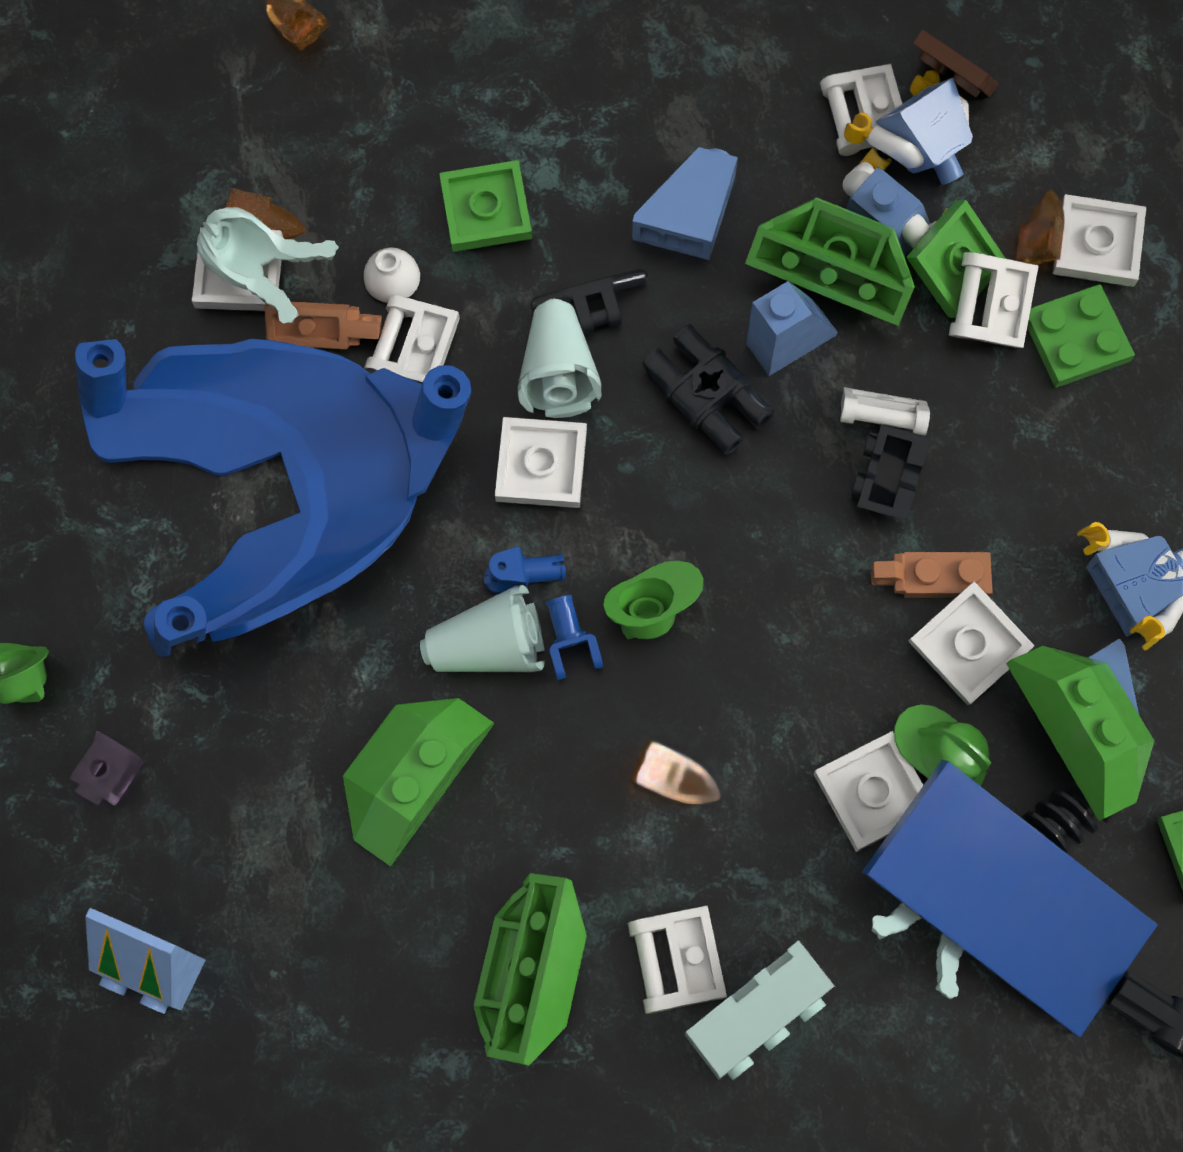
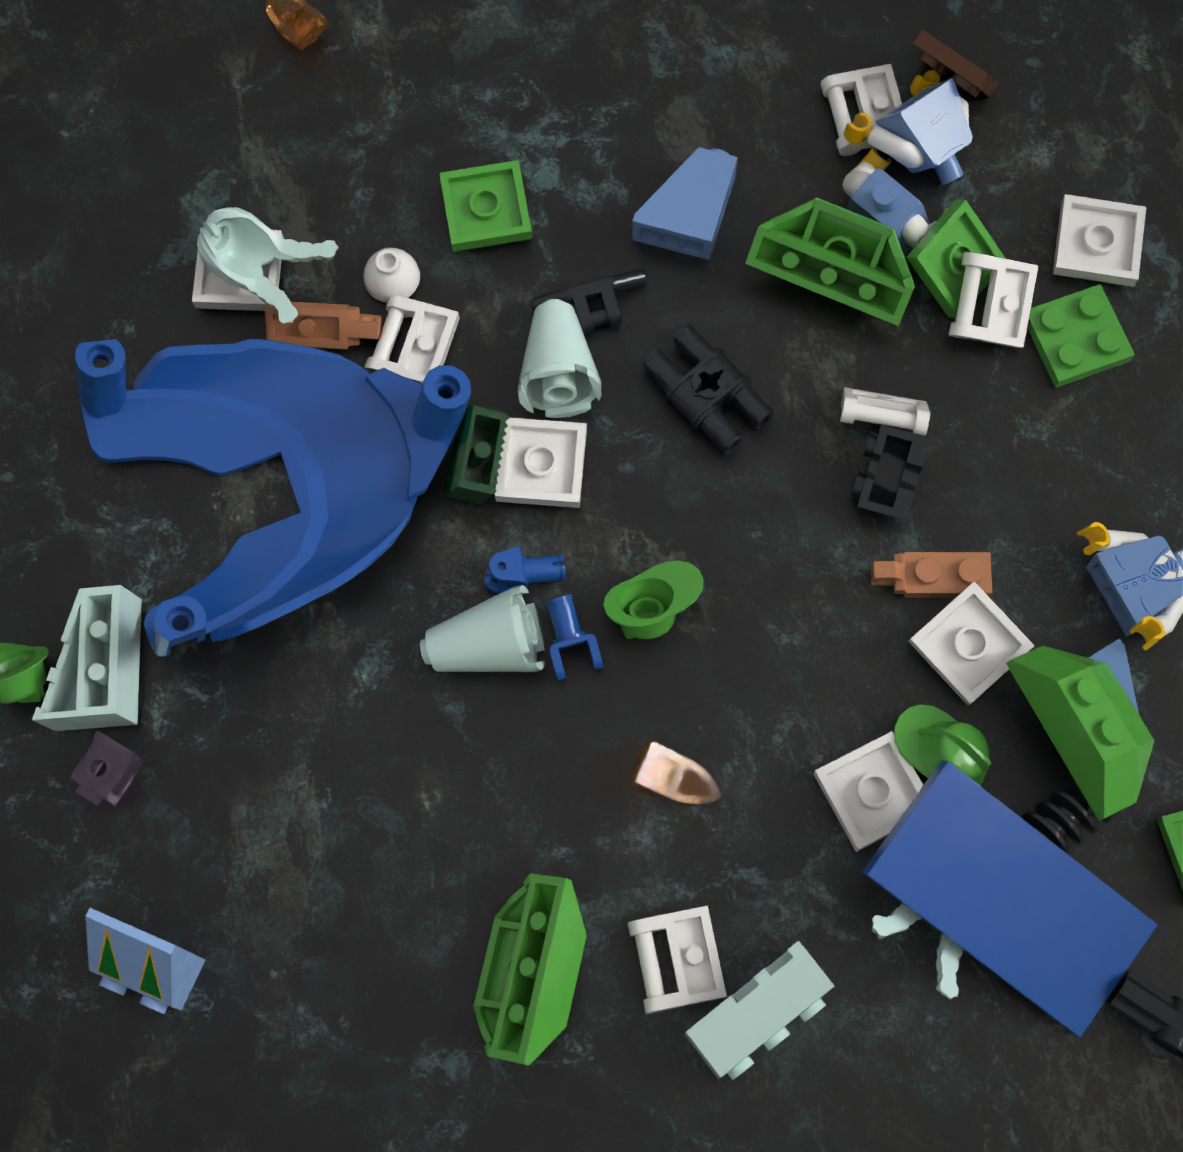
clear orange plate [225,188,306,240] -> none
bright green wedge [343,698,494,867] -> none
medium blue slope [746,281,837,376] -> none
clear orange plate [1016,189,1065,265] -> none
none -> light aqua wedge [32,585,142,731]
none -> dark green brick [444,405,509,505]

